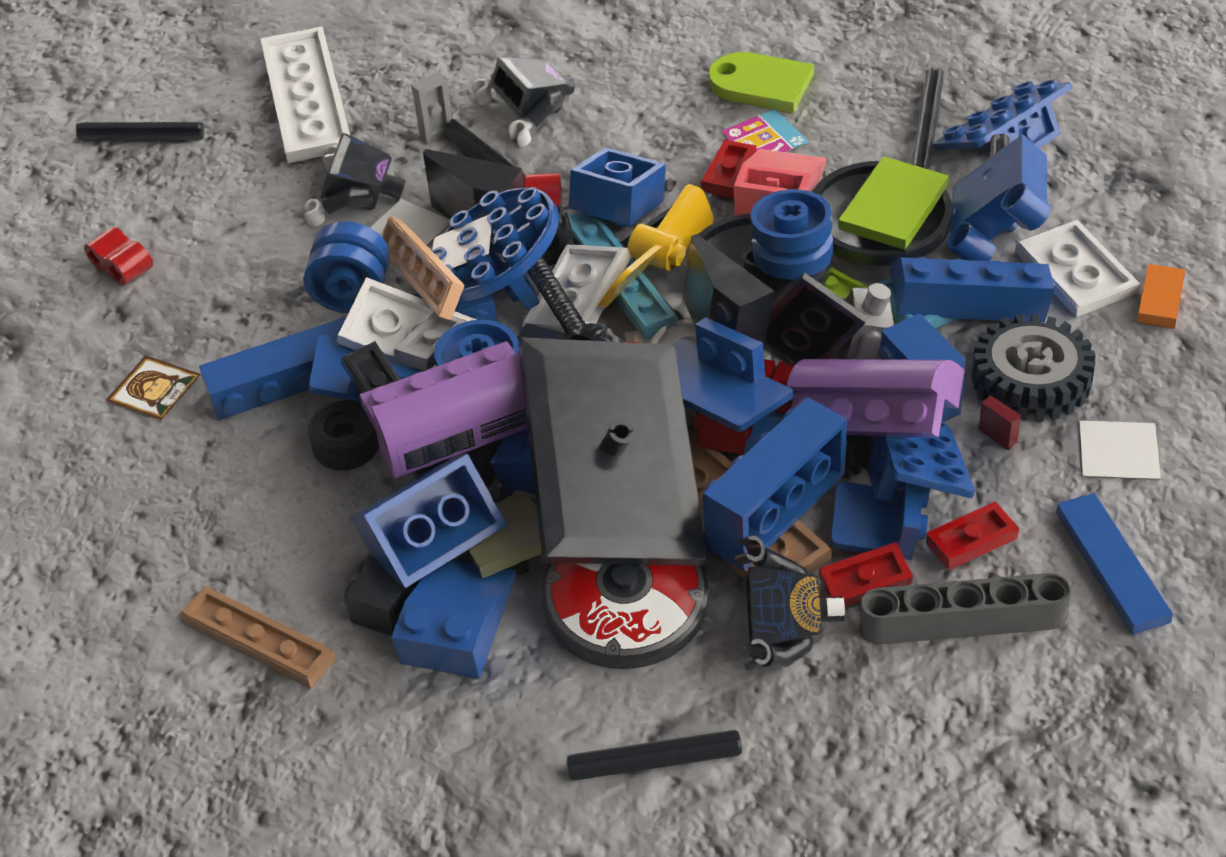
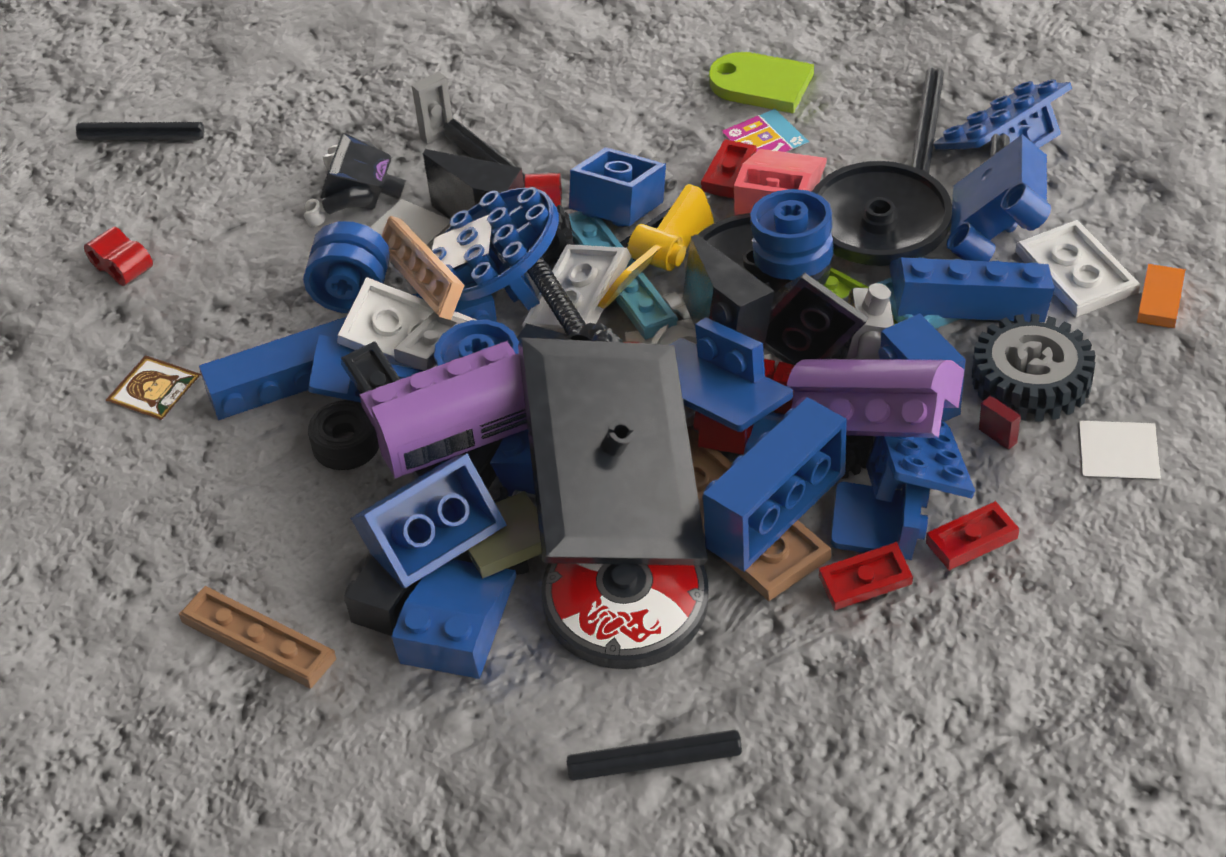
white plate [261,27,350,163] -> none
black torso [472,57,575,147] -> none
black torso [735,536,845,671] -> none
lime tile [838,156,949,250] -> none
dark grey beam [860,573,1071,644] -> none
blue tile [1056,493,1173,635] -> none

